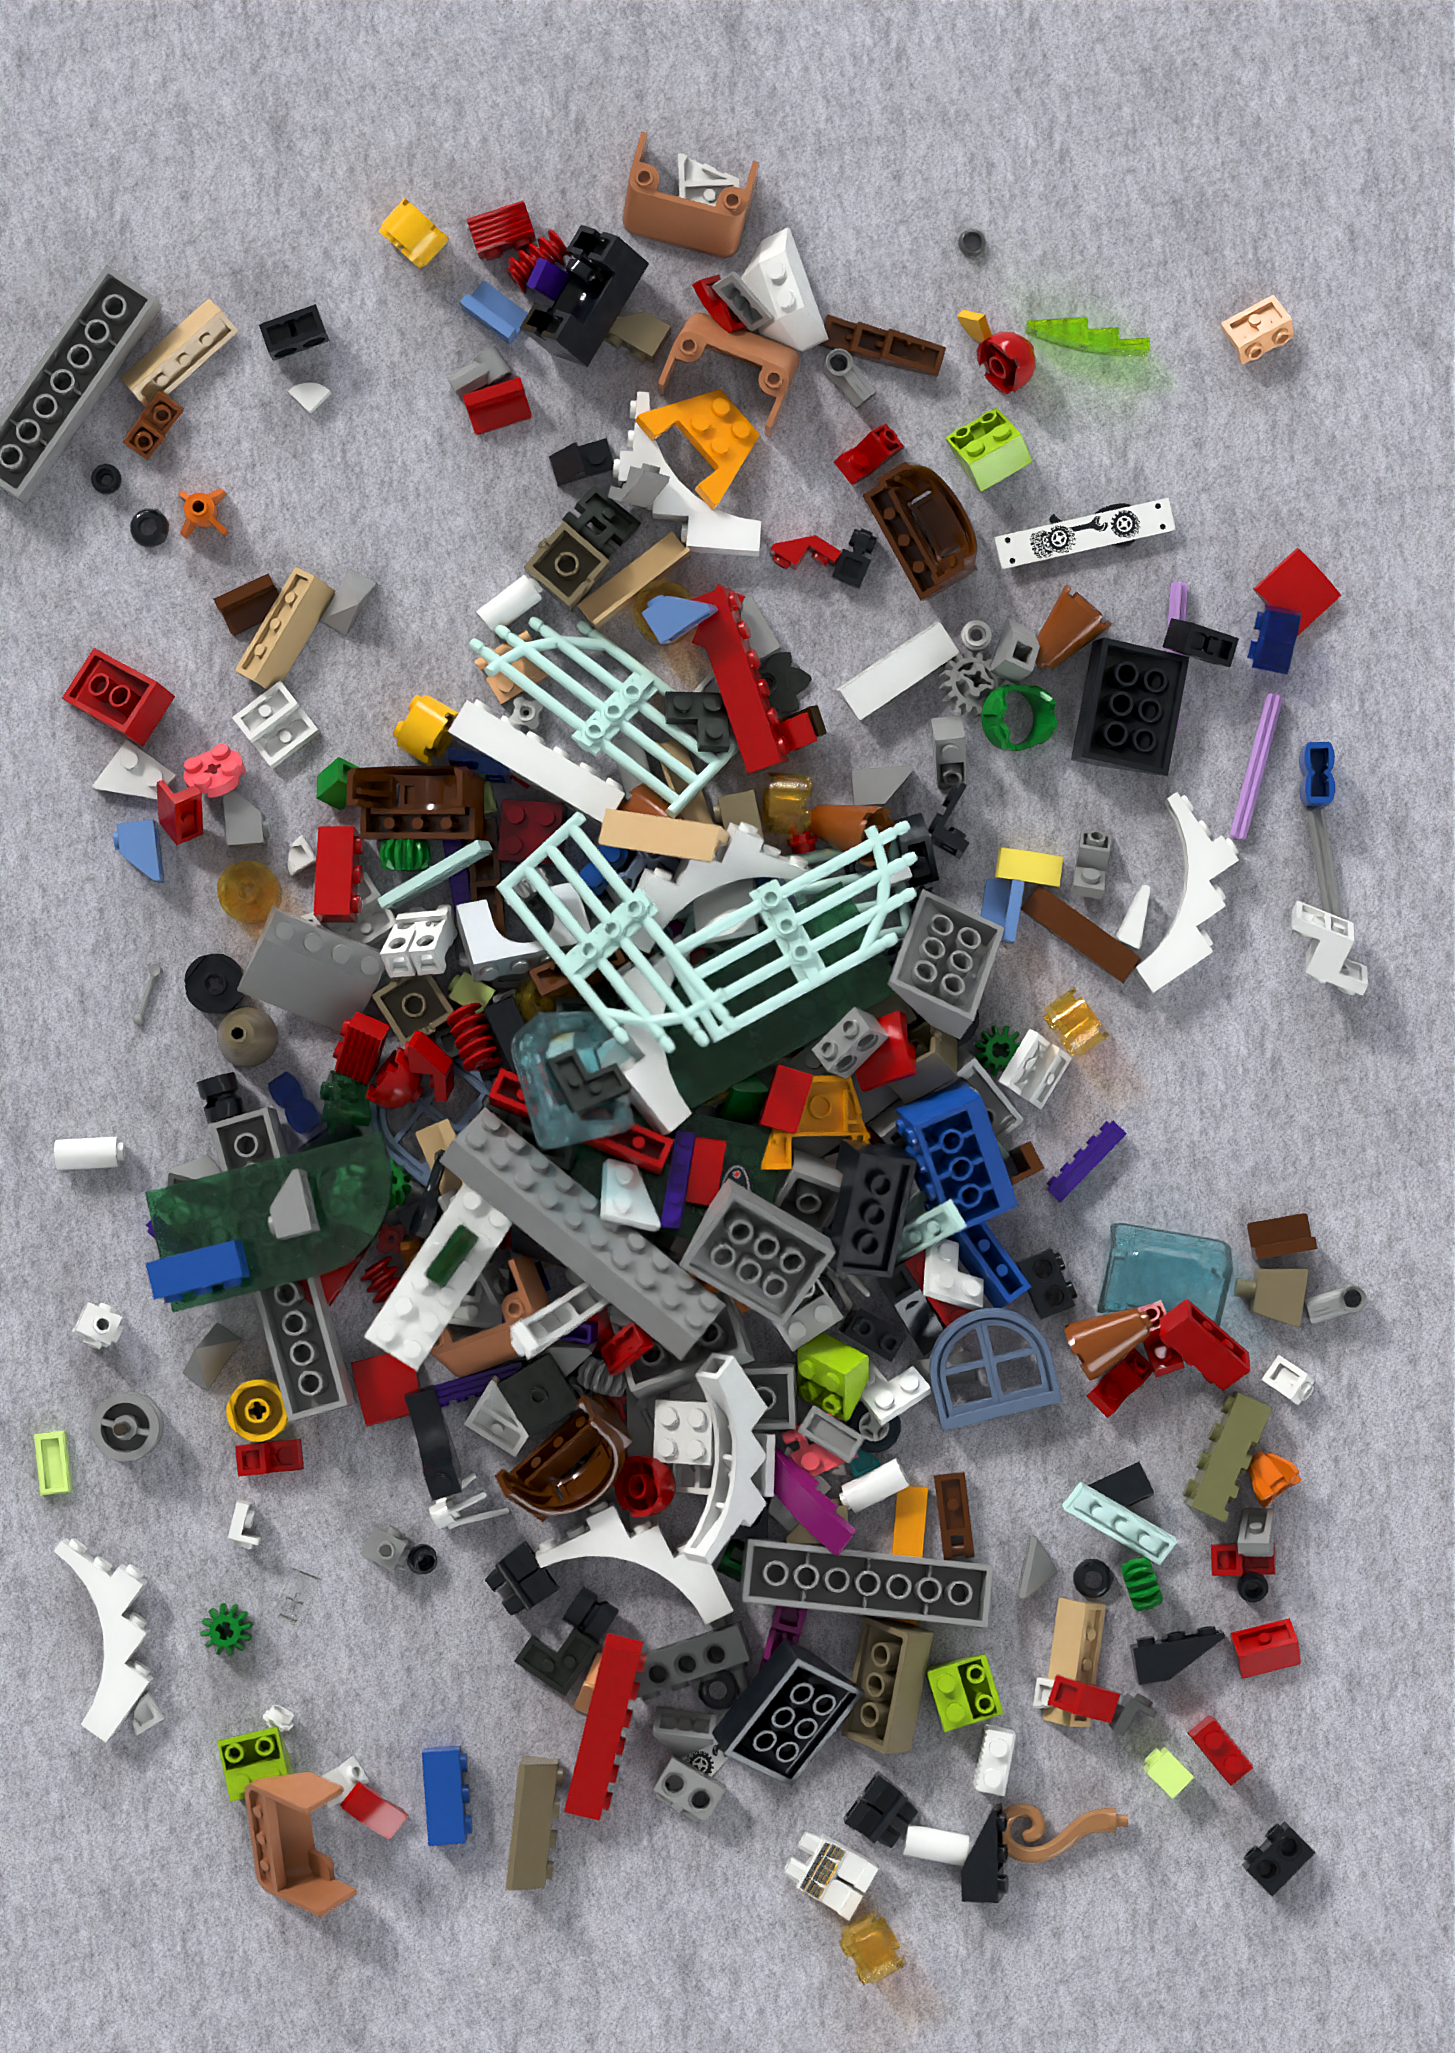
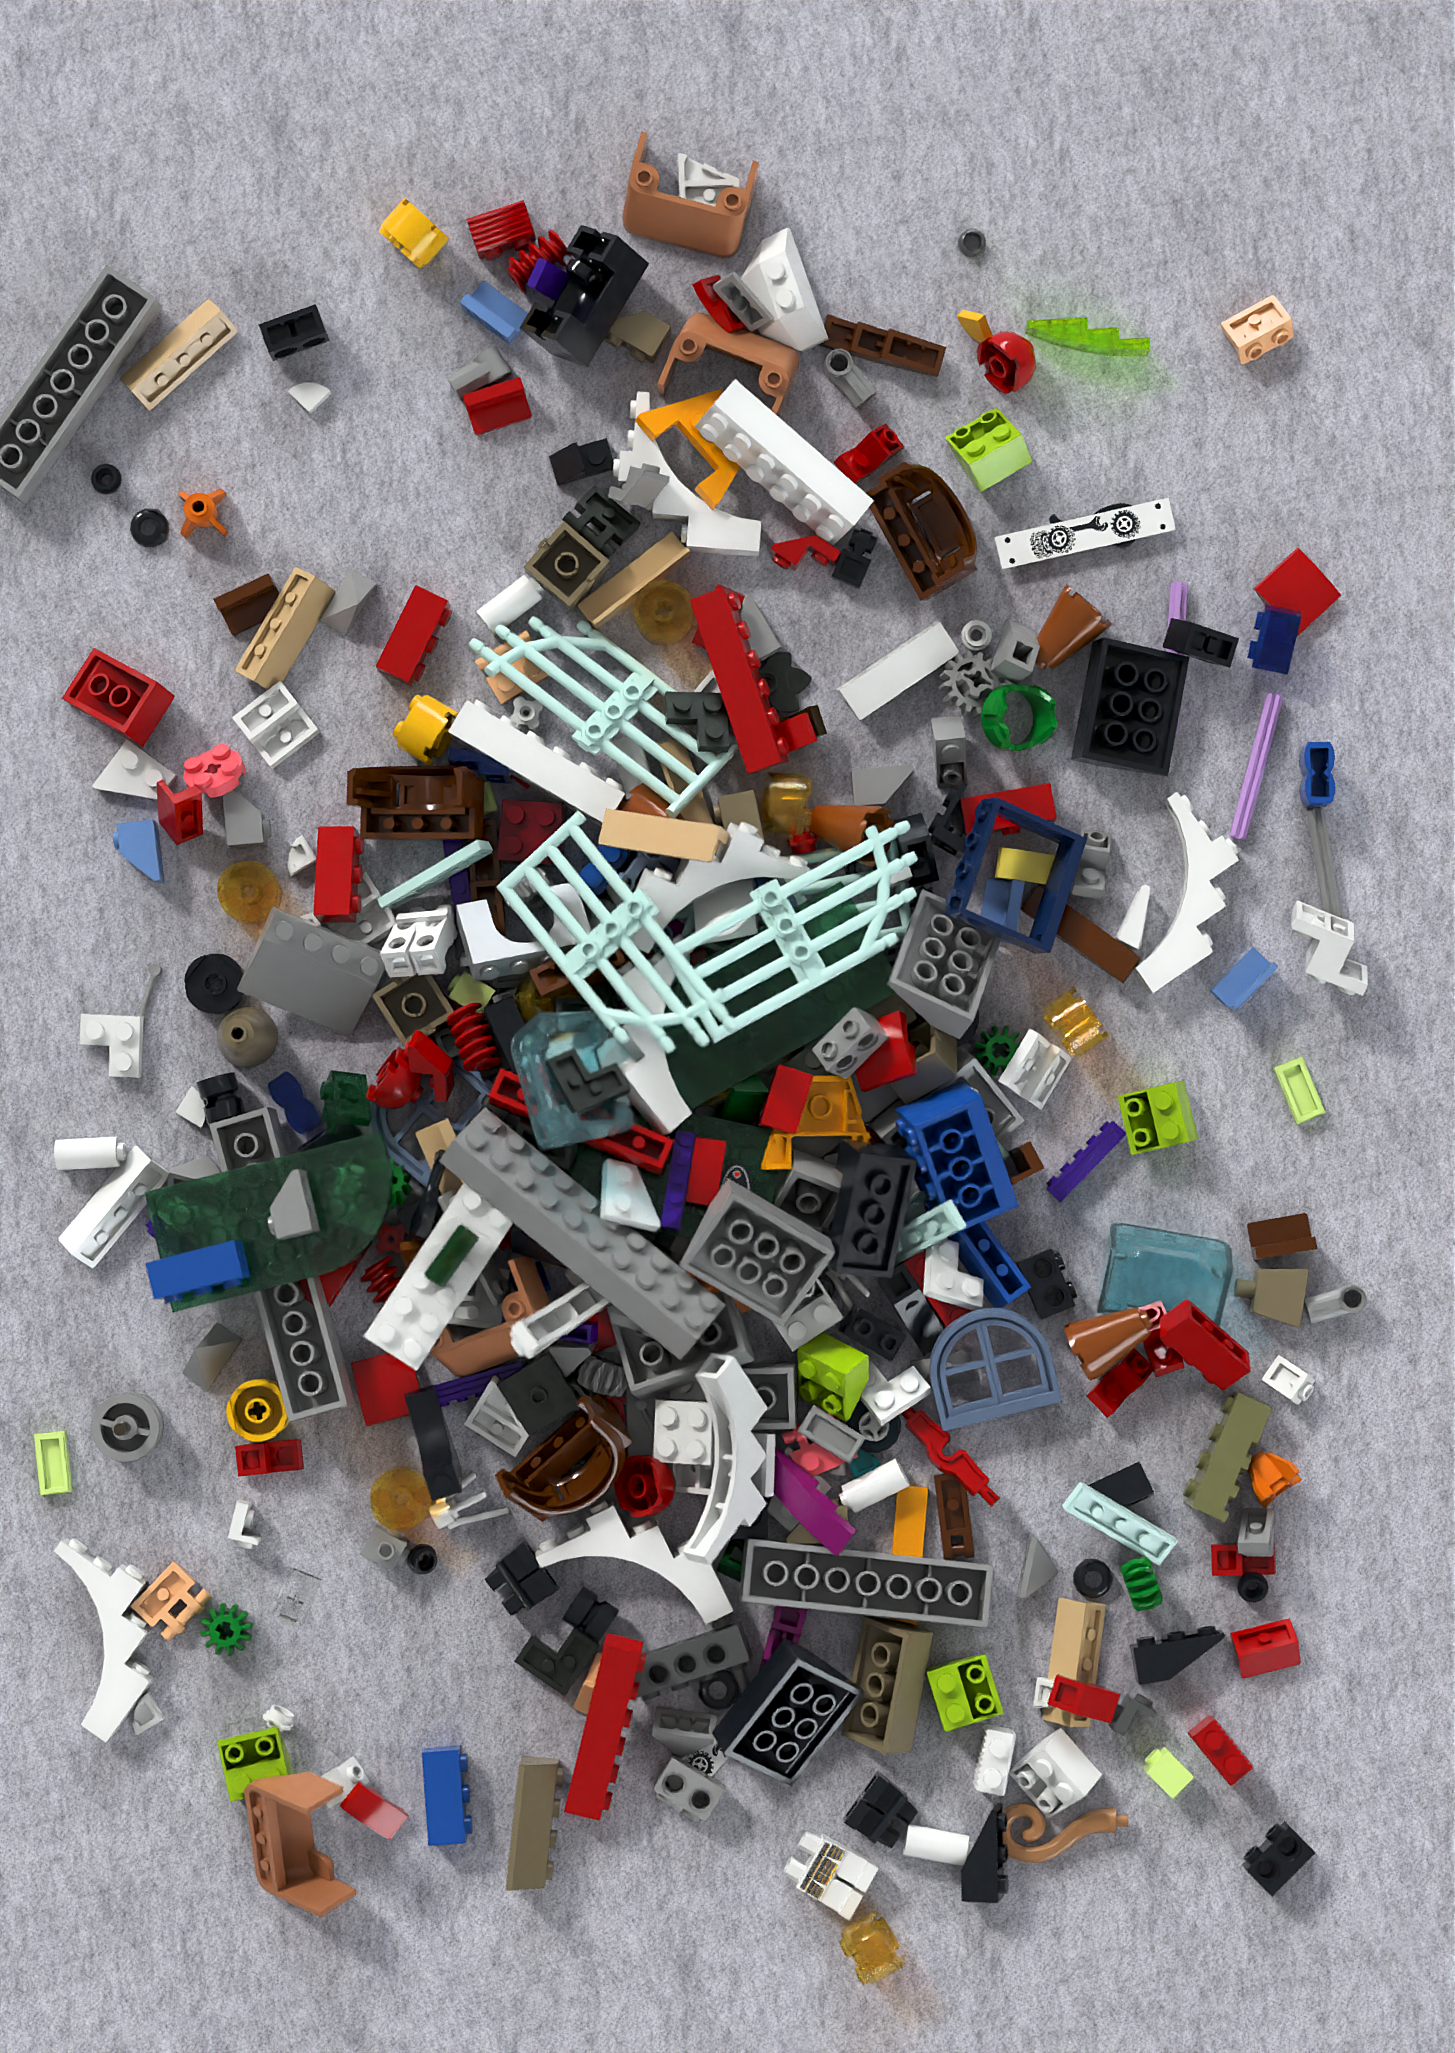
white brick [72,1302,124,1350] -> none
dark orange slope [123,390,184,460] -> none
green panel [316,757,360,810] -> none
red brick [333,1011,391,1085] -> none
green gear [379,839,431,872] -> none
red plate [600,1321,653,1375] -> none
medium blue slope [642,594,719,644] -> none
none -> white panel [59,1146,169,1269]
none -> white plate [80,1014,144,1078]
none -> light nougat plate [131,1561,212,1641]
none -> white tile [176,1086,206,1128]
none -> clear yellow brick [370,1466,434,1530]
none -> red brick [375,585,452,686]
none -> white brick [695,379,874,546]
none -> red piece [901,1407,1000,1507]
none -> dark blue window [944,797,1087,954]
none -> red brick [958,783,1057,838]
none -> white slope [1009,1728,1102,1818]
none -> lime slope [1117,1080,1199,1155]
none -> medium blue panel [1210,947,1278,1012]
none -> yellowish green tile [1273,1057,1326,1124]

